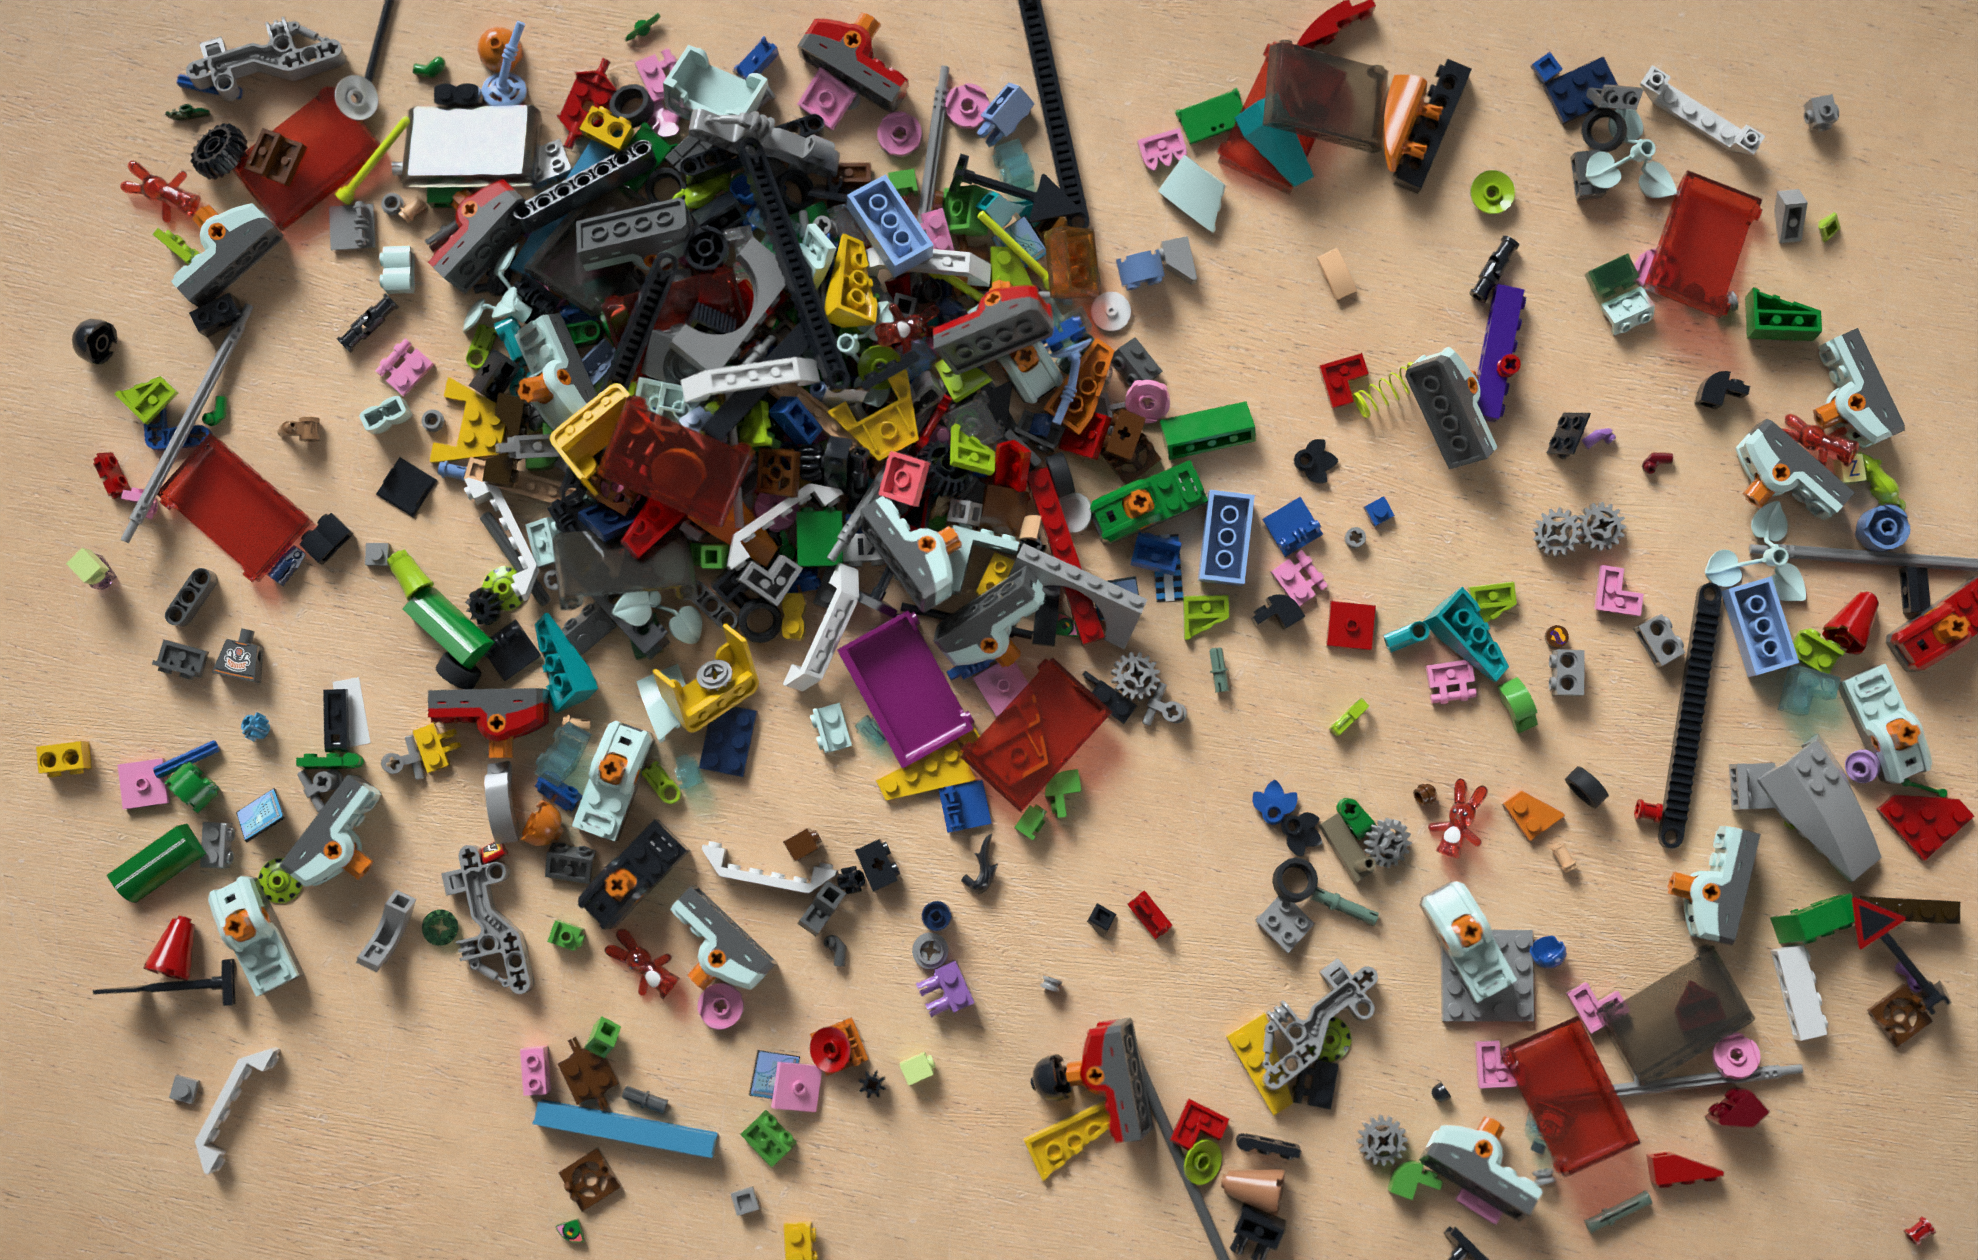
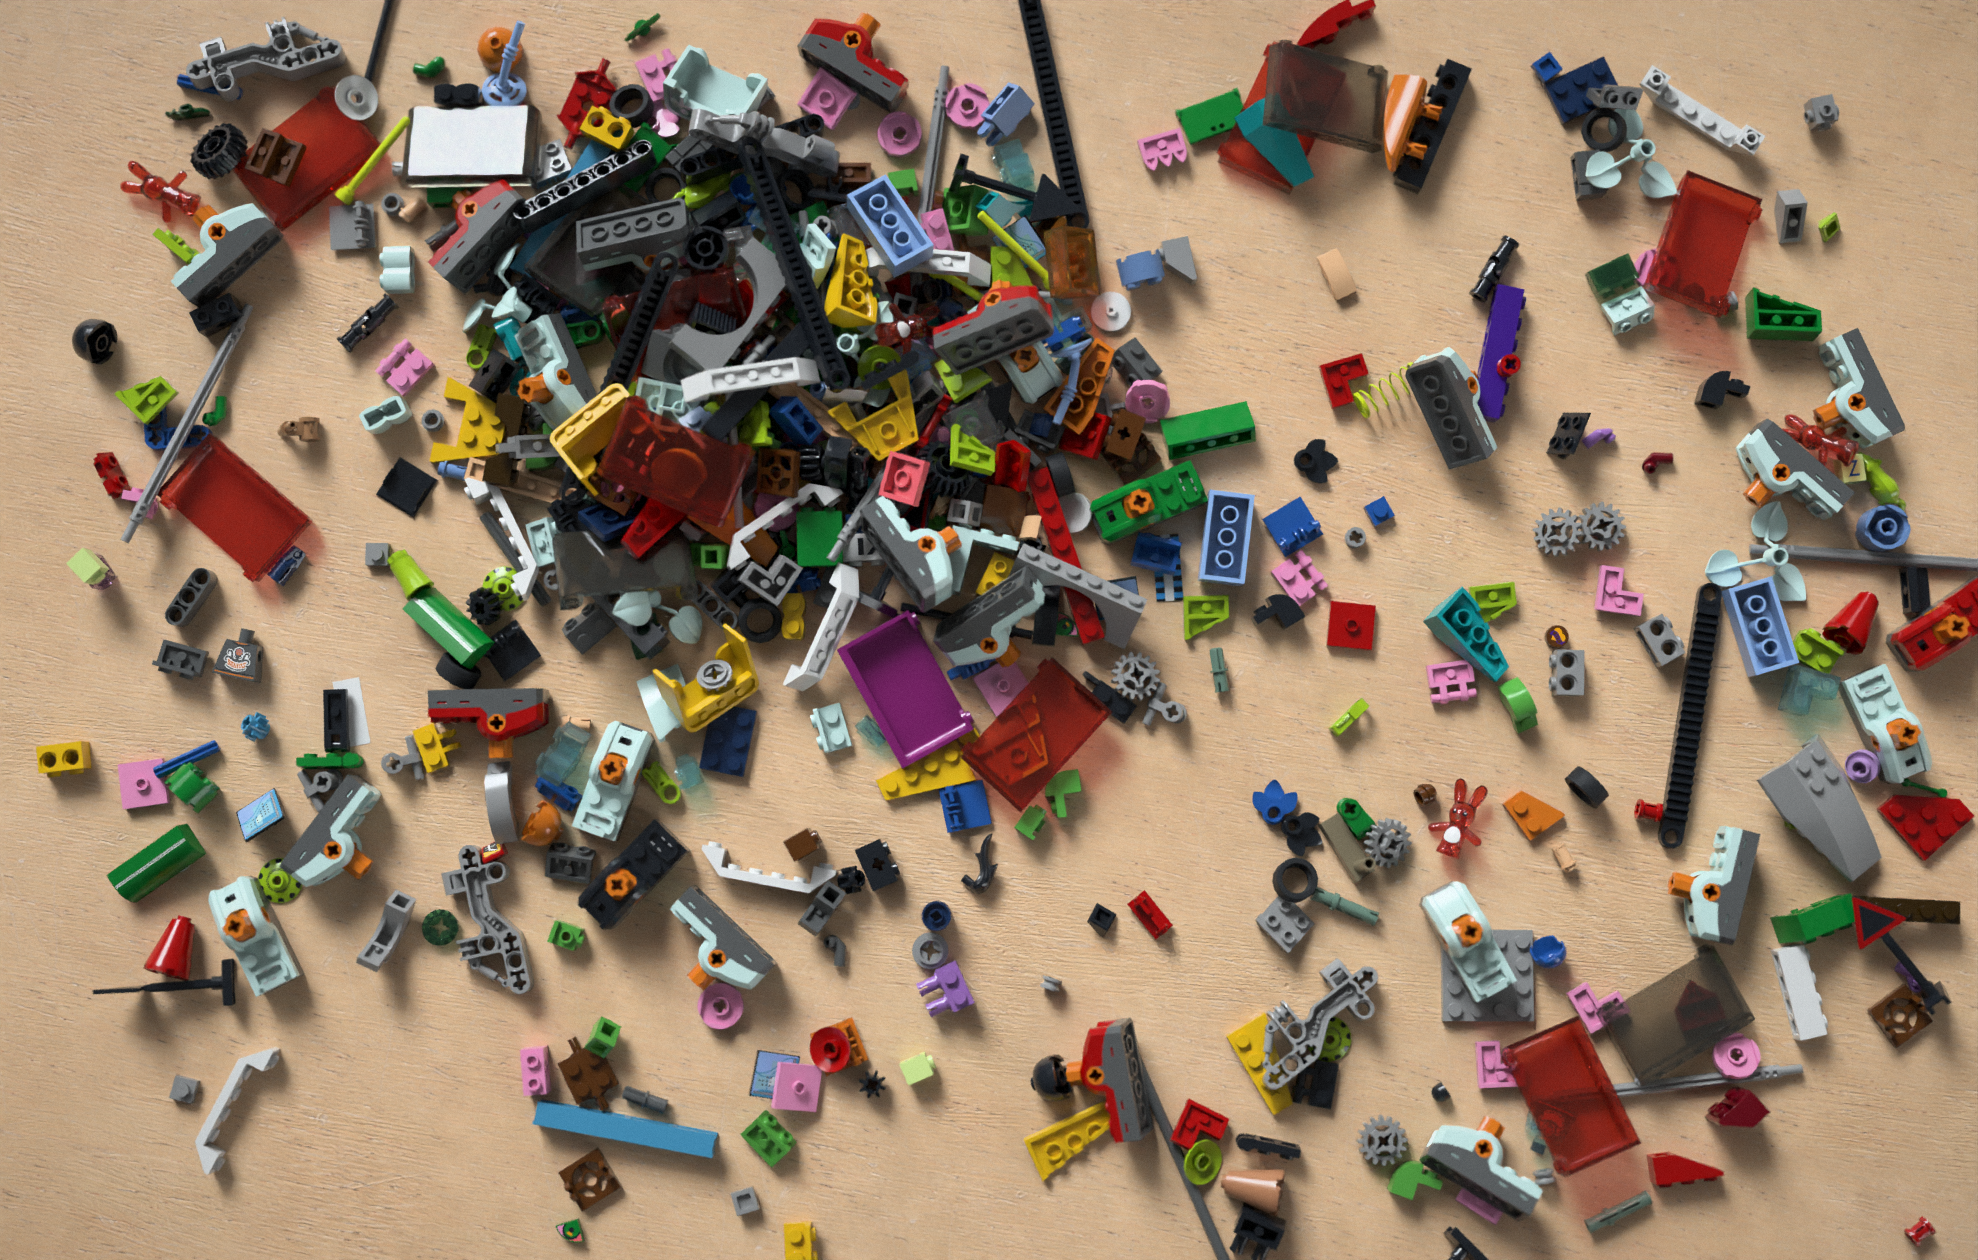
light grey bracket [200,822,235,869] -> none
black brick [299,513,354,565] -> none
teal wedge [534,613,599,713] -> none
sand blue bracket [582,338,616,393] -> none
clear red animal [604,928,680,999] -> none
blue hinge [733,36,779,80] -> none
light aqua slope [1158,155,1226,233] -> none
teal piece [1383,621,1430,653] -> none
lime dish [1470,170,1515,214] -> none
light grey bracket [1729,763,1776,810] -> none

